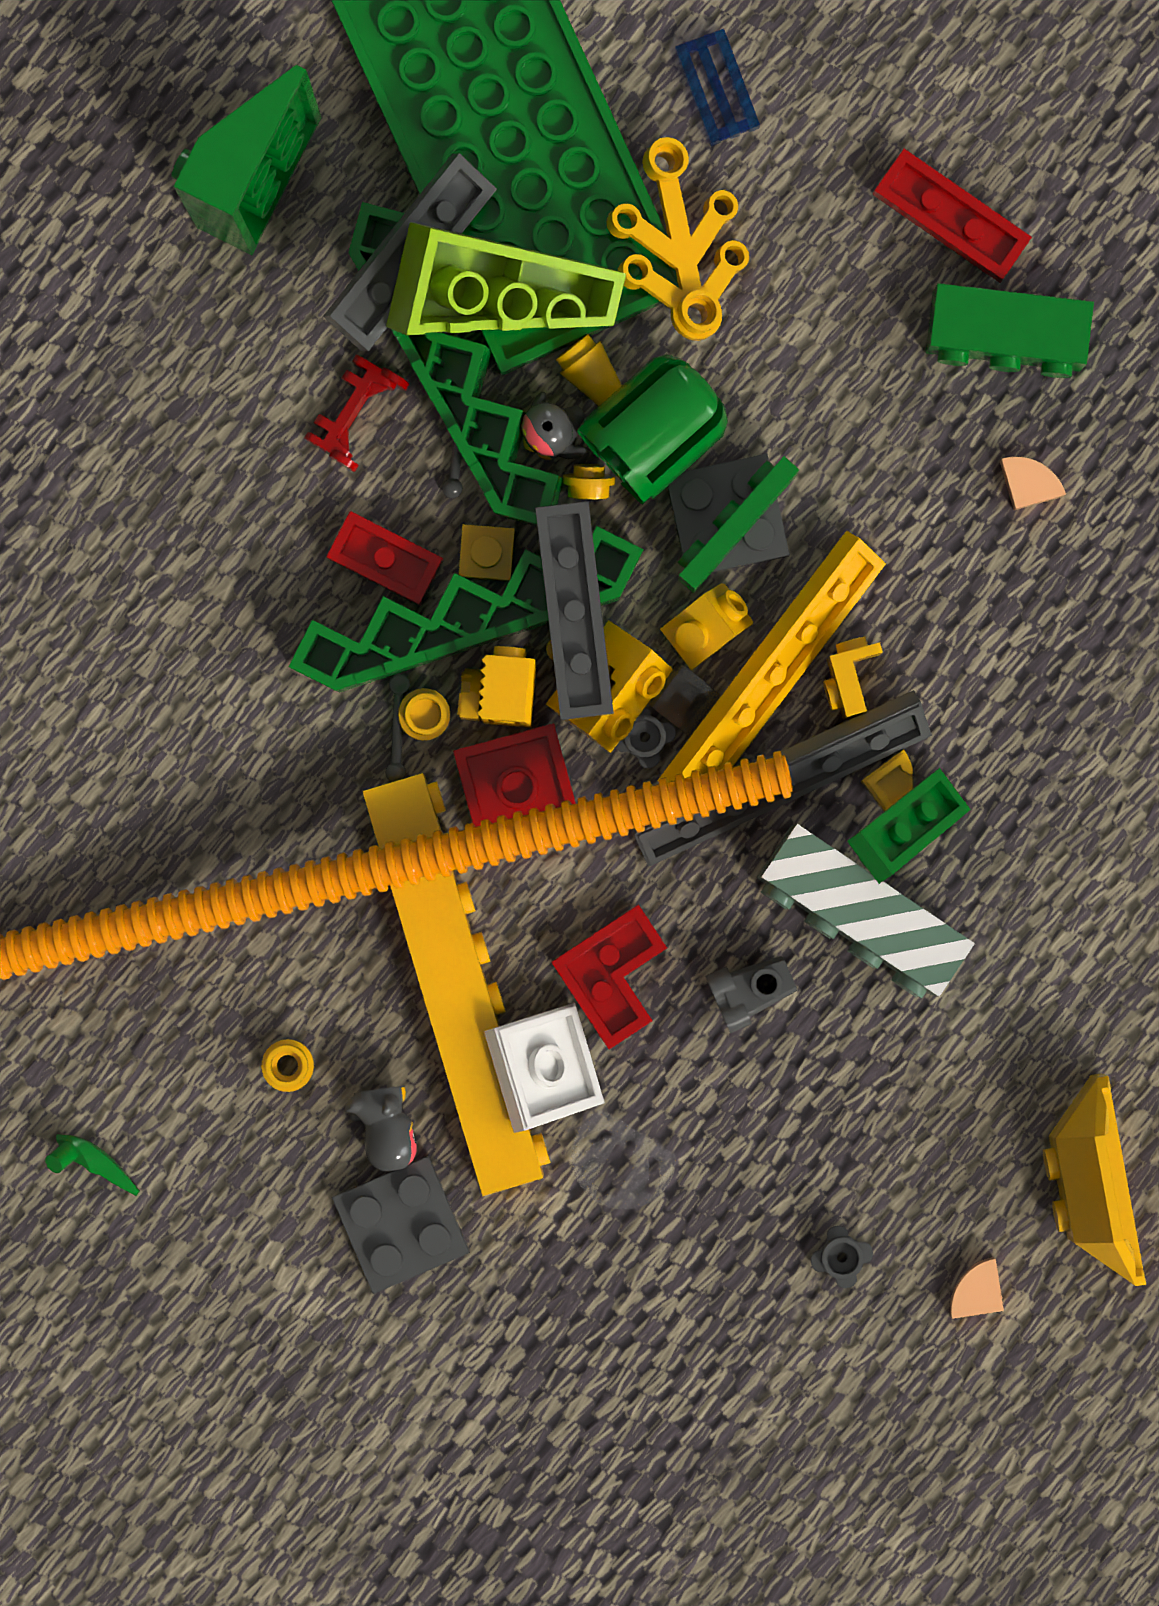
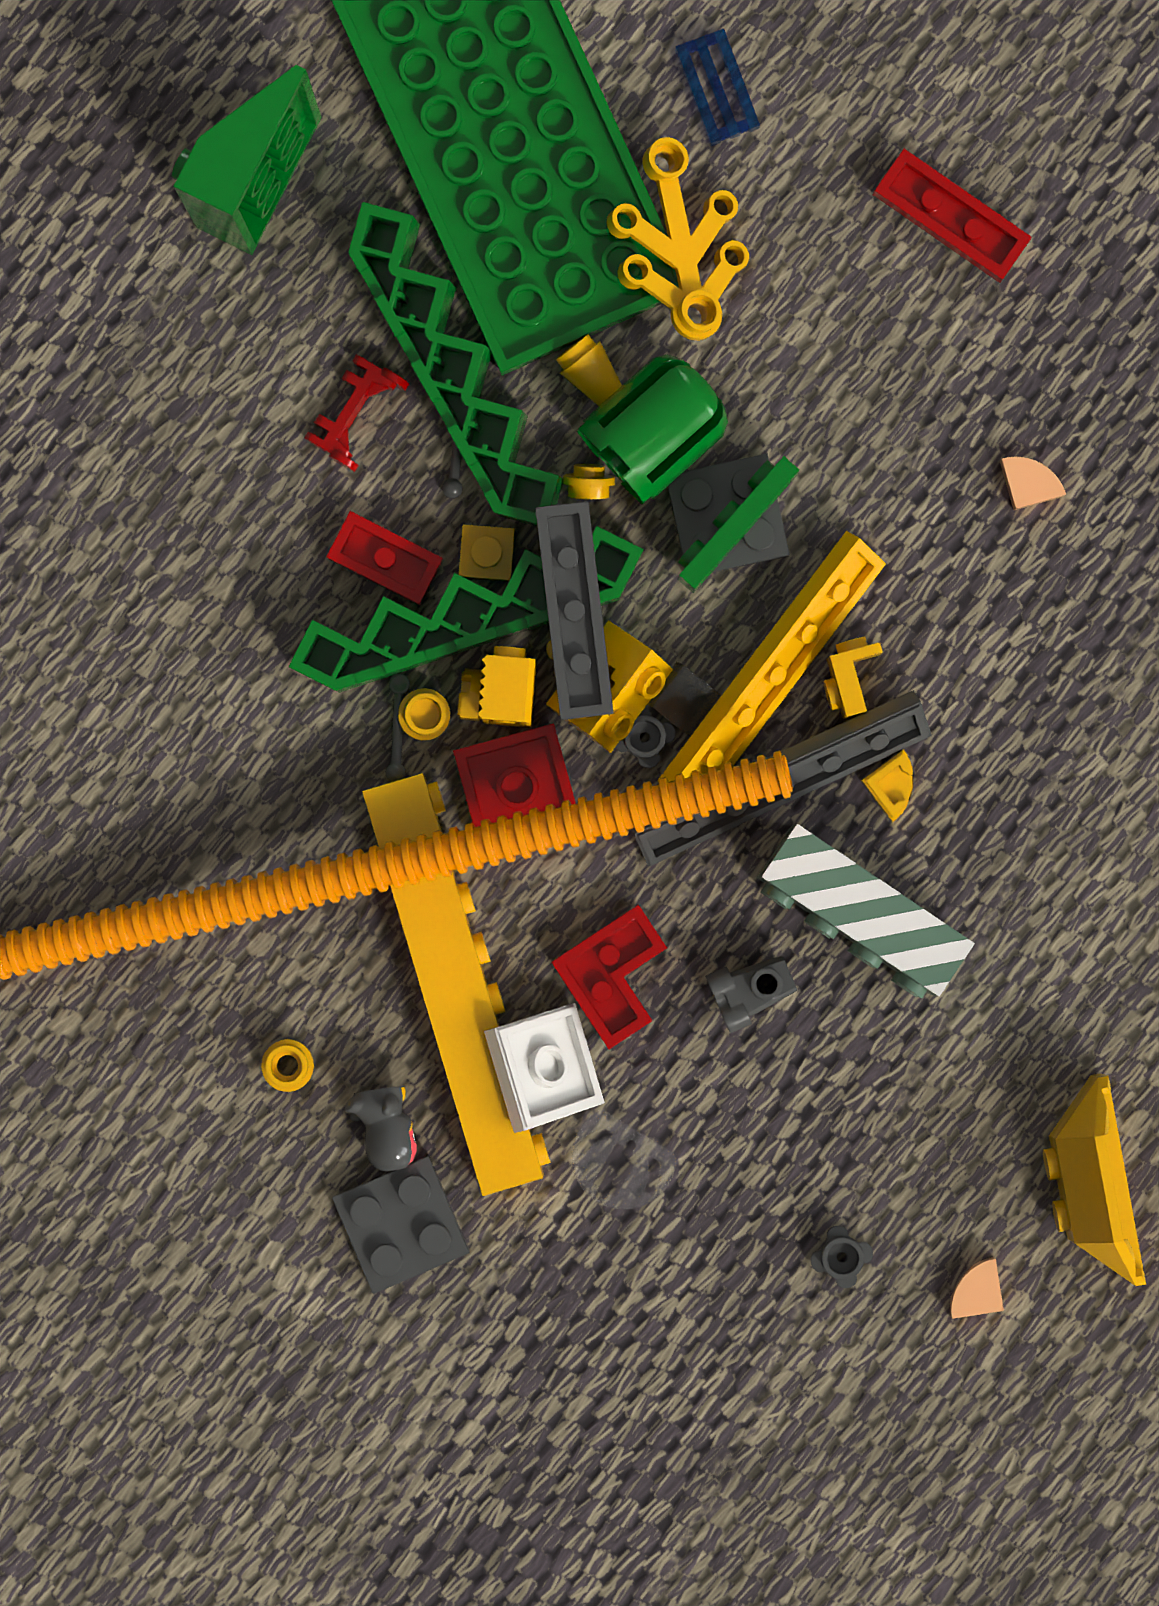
green bar [45,1134,140,1196] -> none
dark grey plate [323,153,497,351] -> none
lime wedge [386,222,626,335] -> none
dark grey animal [521,392,586,460] -> none
yellow bracket [660,583,753,670] -> none
green plate [847,768,971,884] -> none
green brick [926,283,1094,378] -> none

